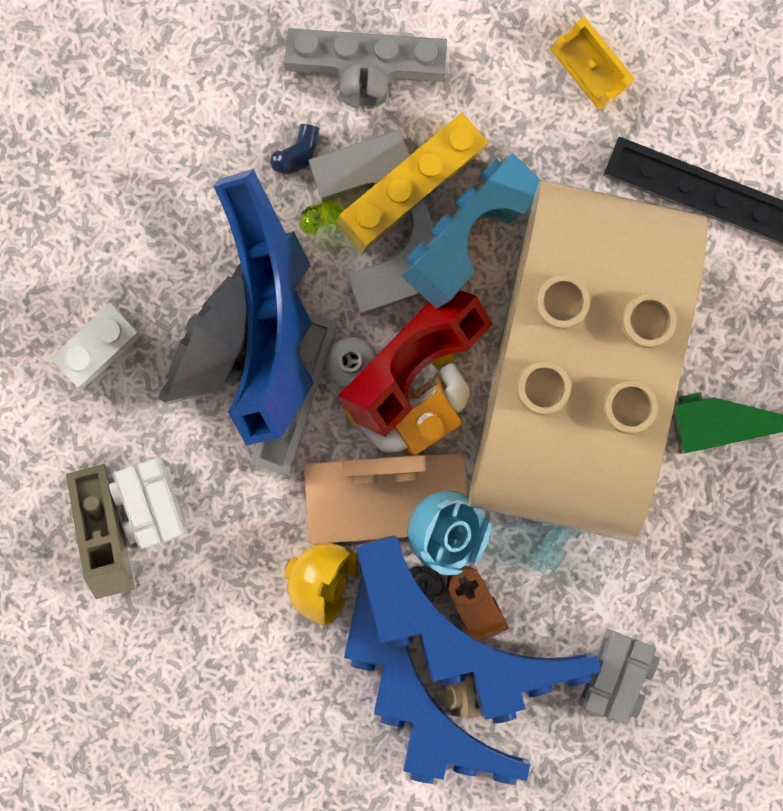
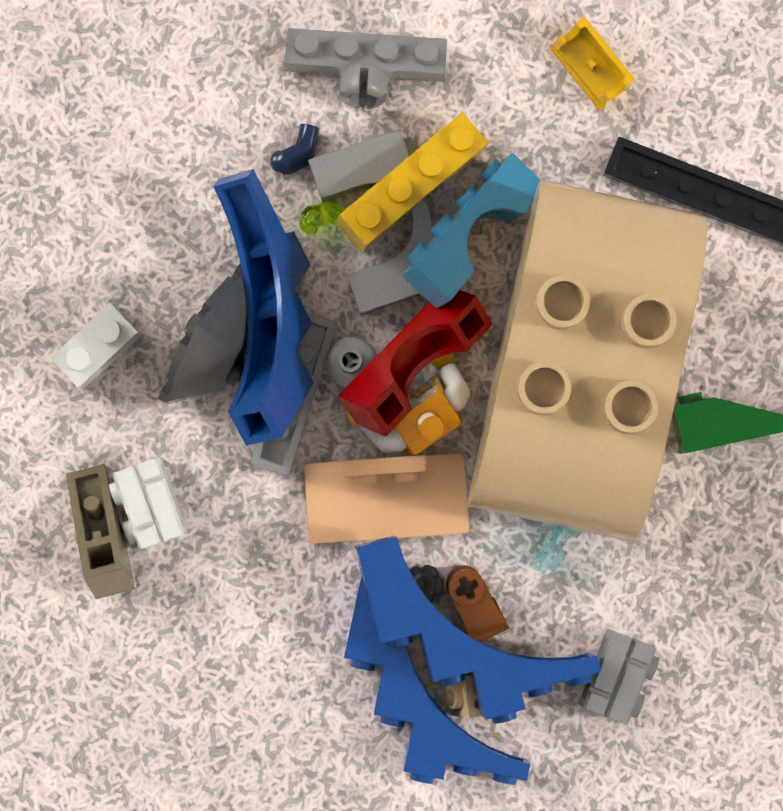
yellow cylinder [285,543,359,626] -> none
medium azure cylinder [407,491,491,575] -> none

